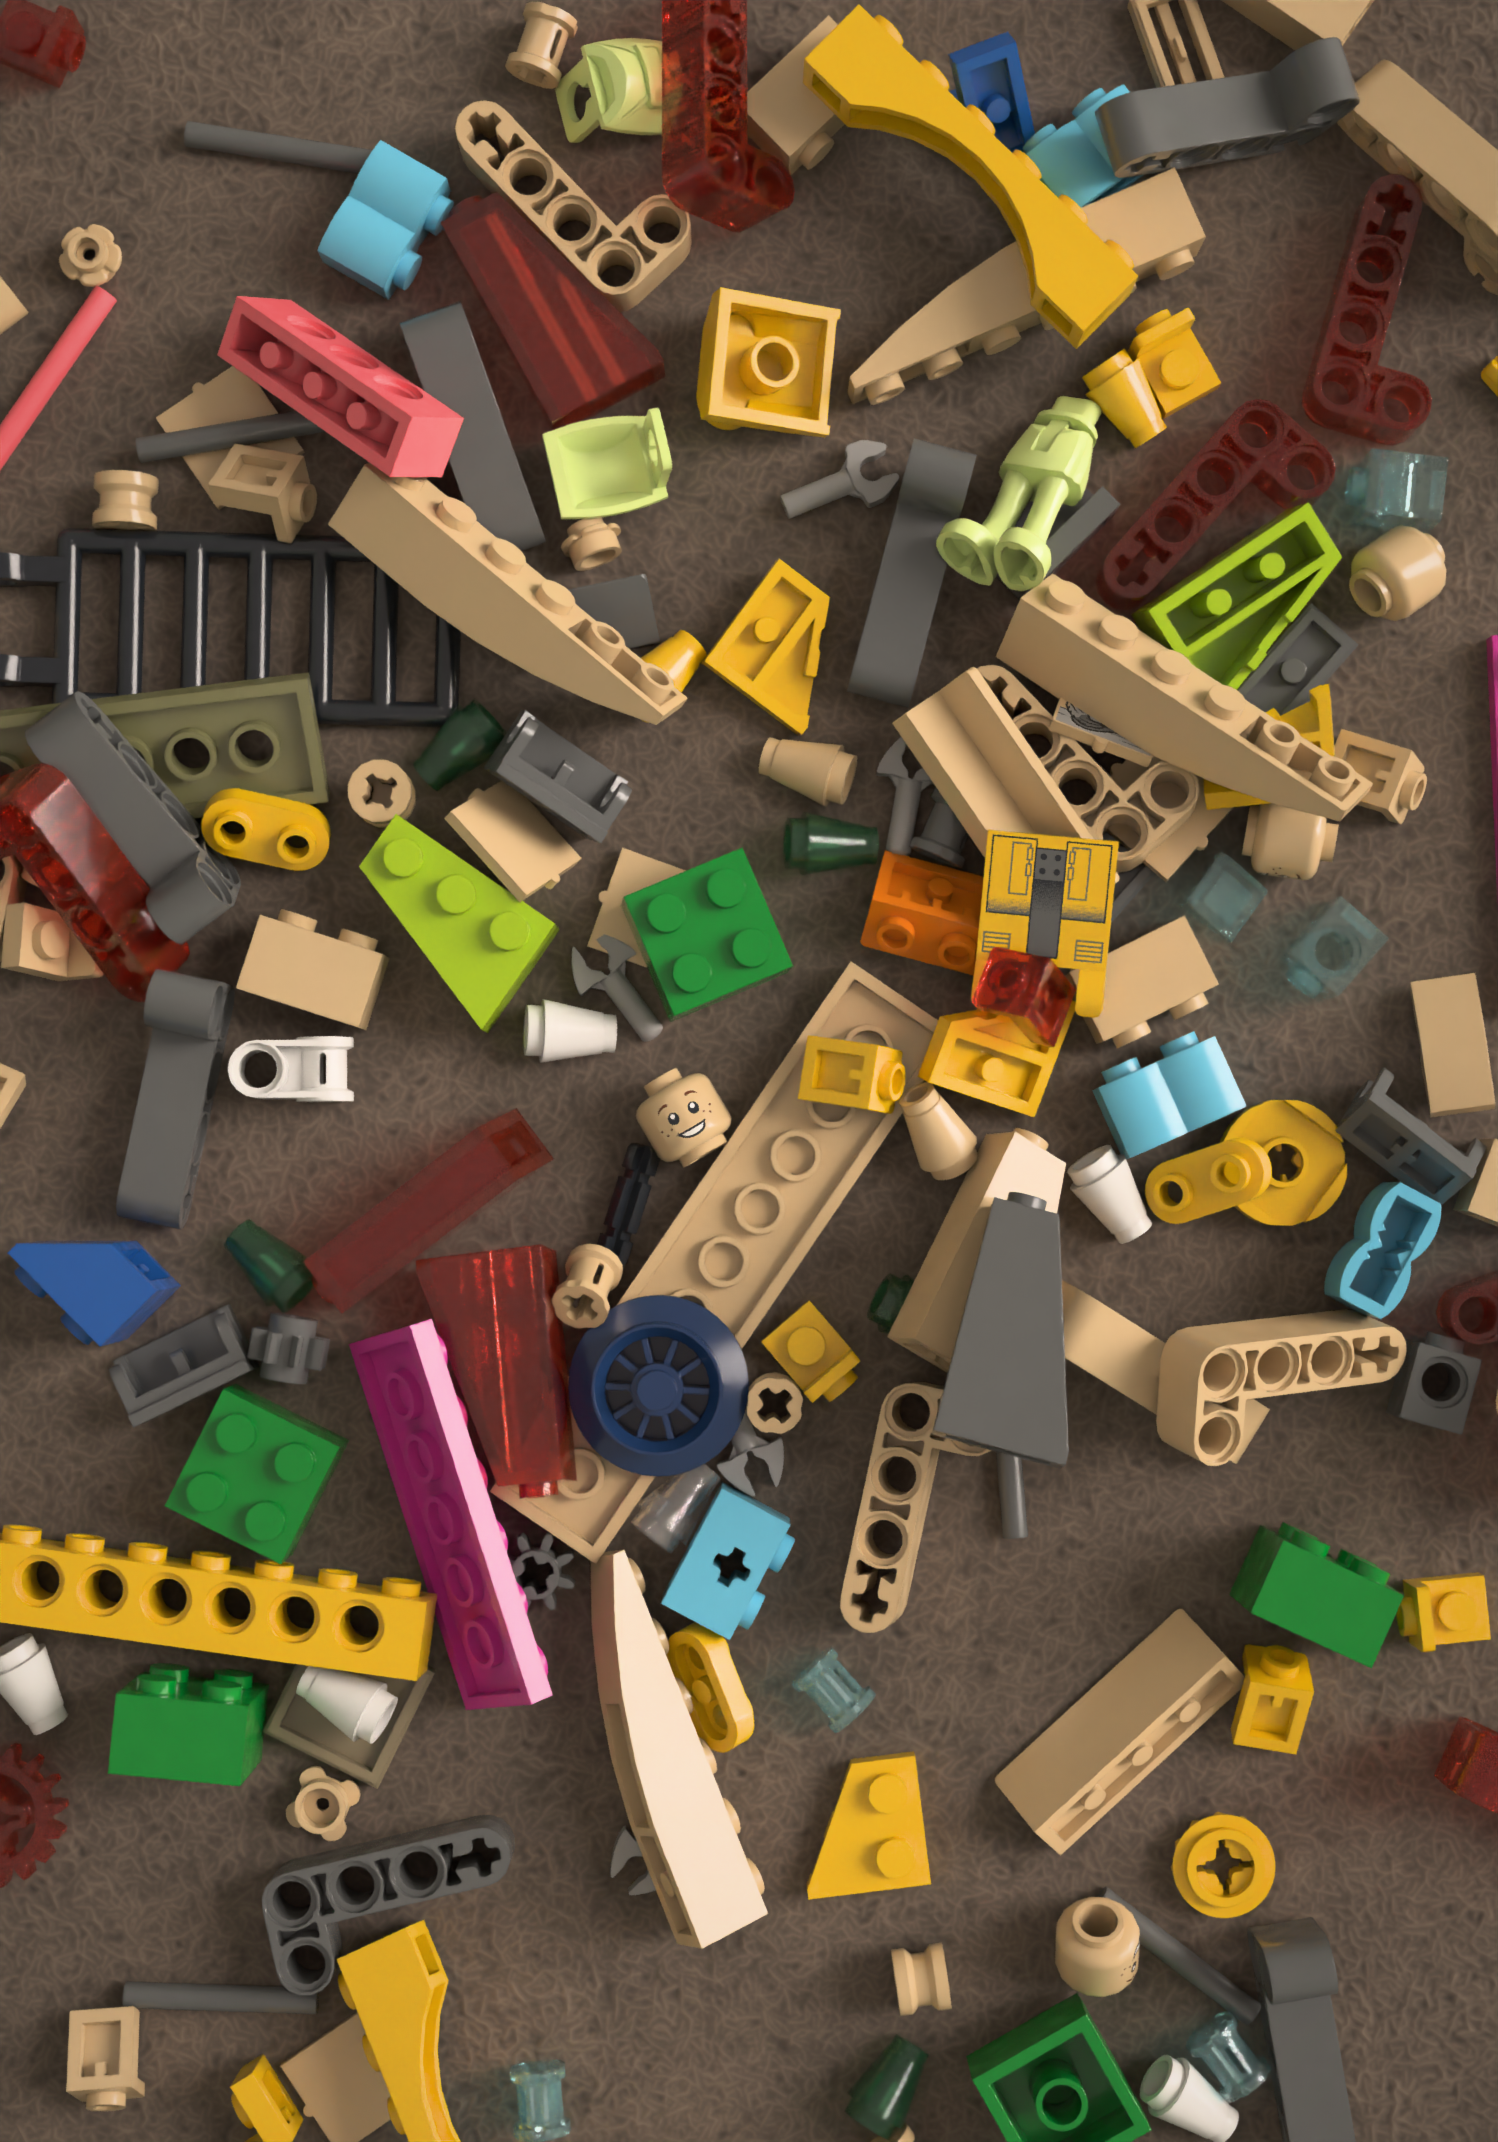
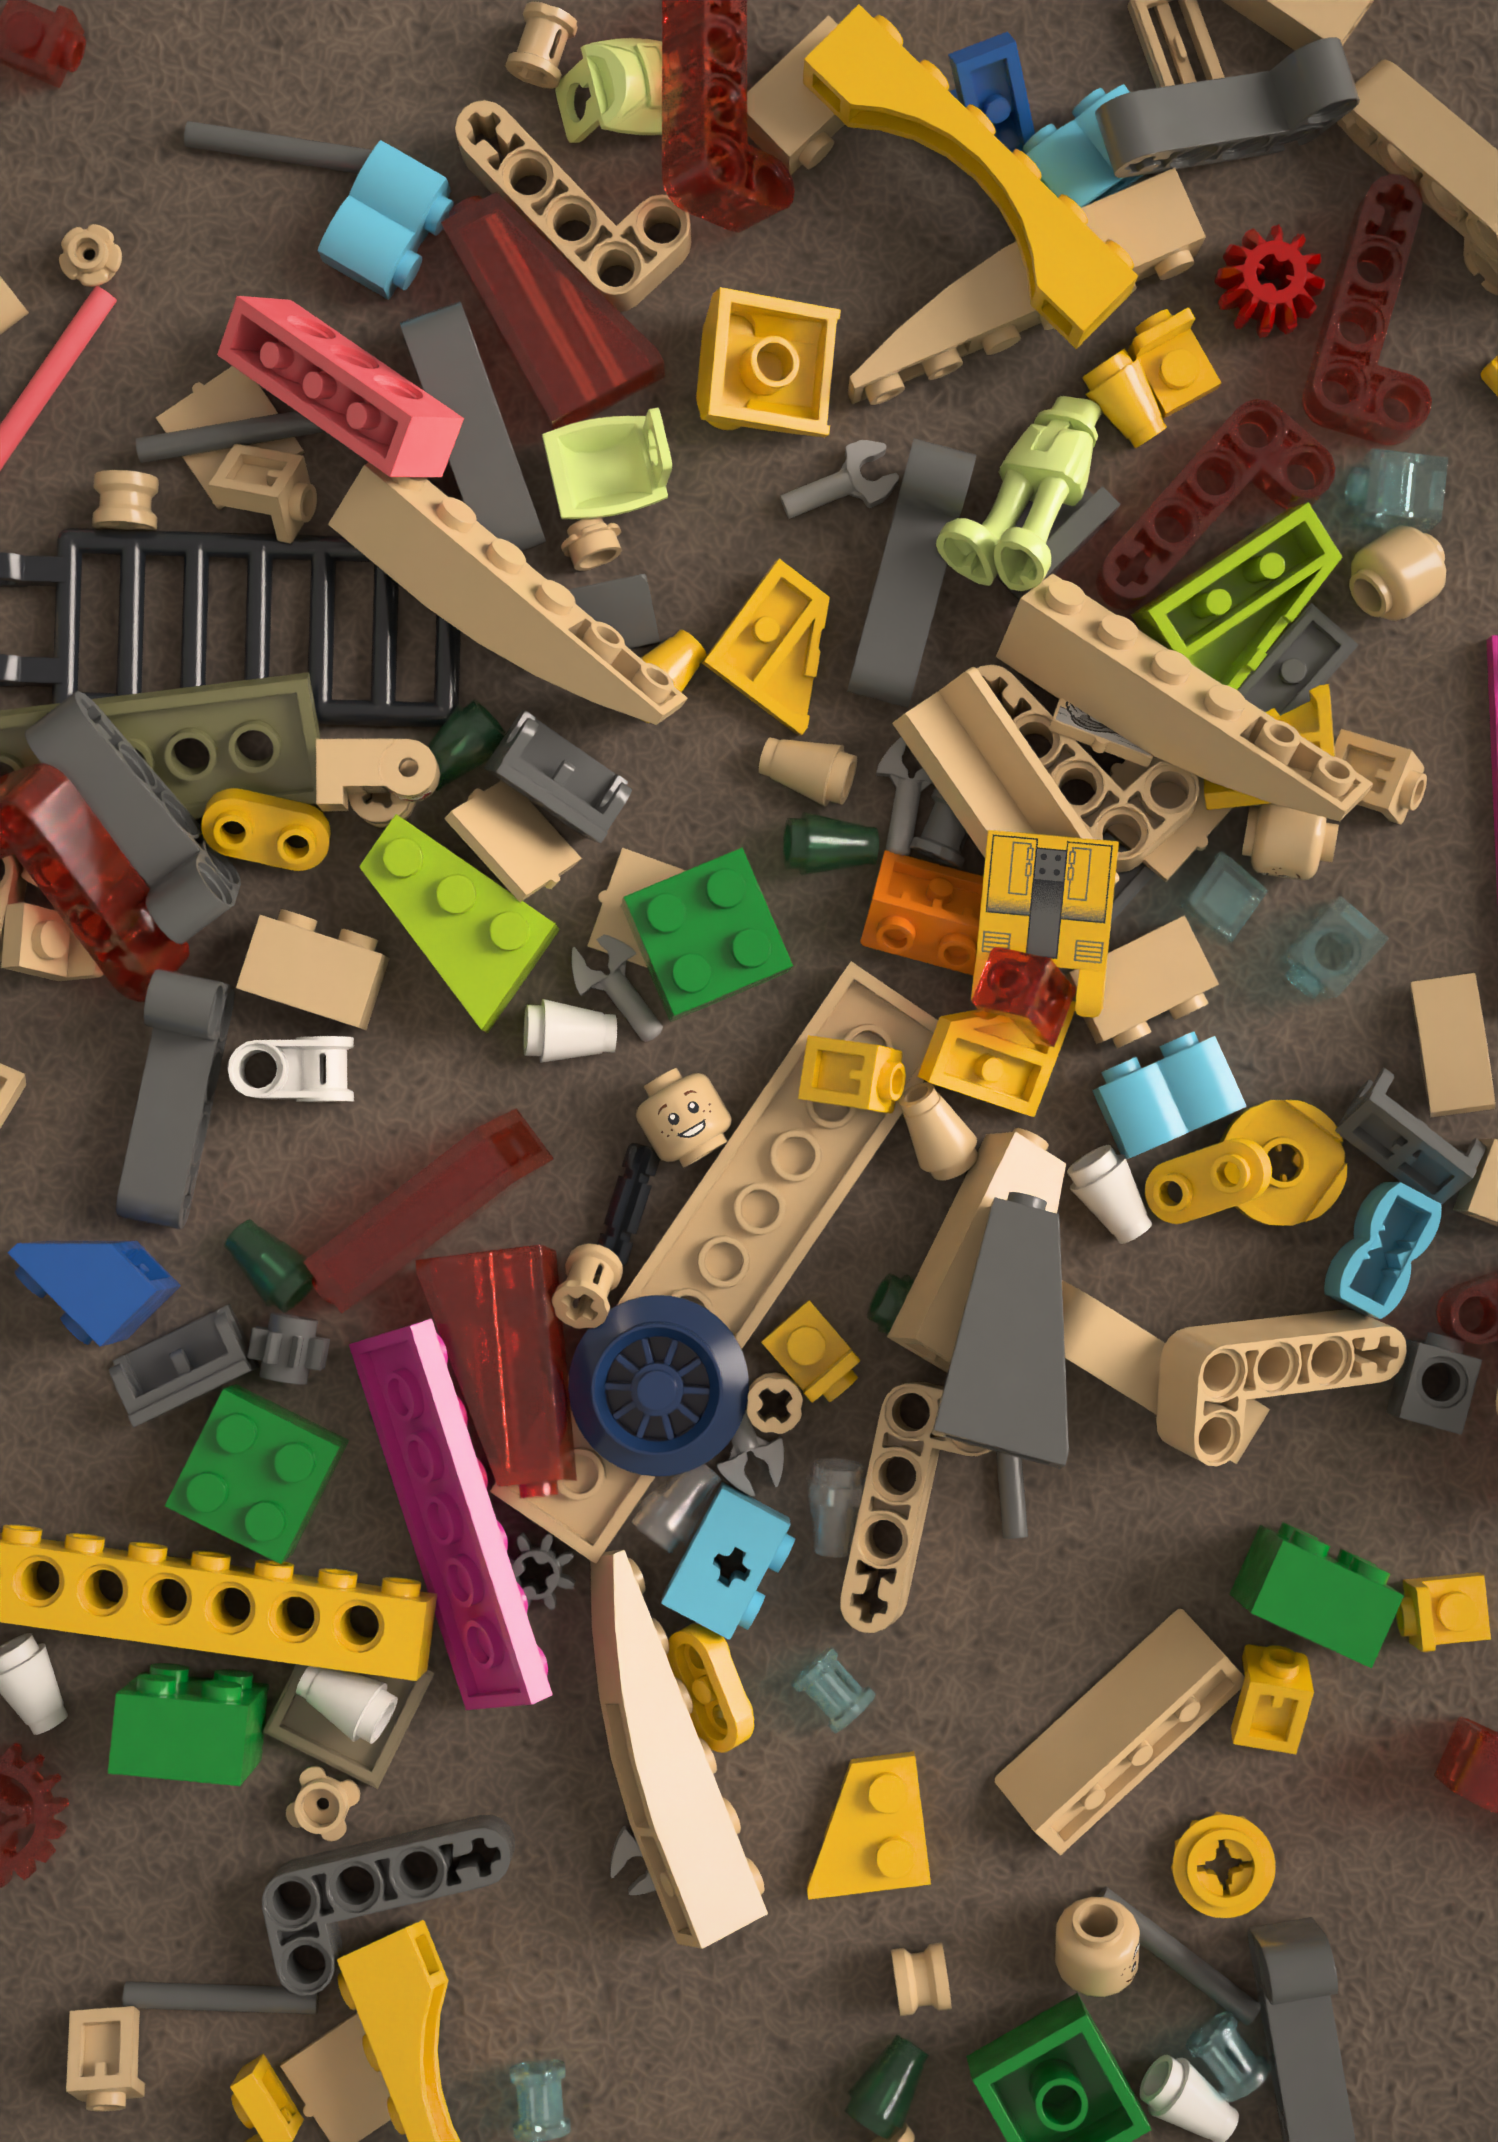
none -> tan leg [316,739,440,811]
none -> clear cone [805,1458,866,1557]
none -> red gear [1214,224,1325,338]

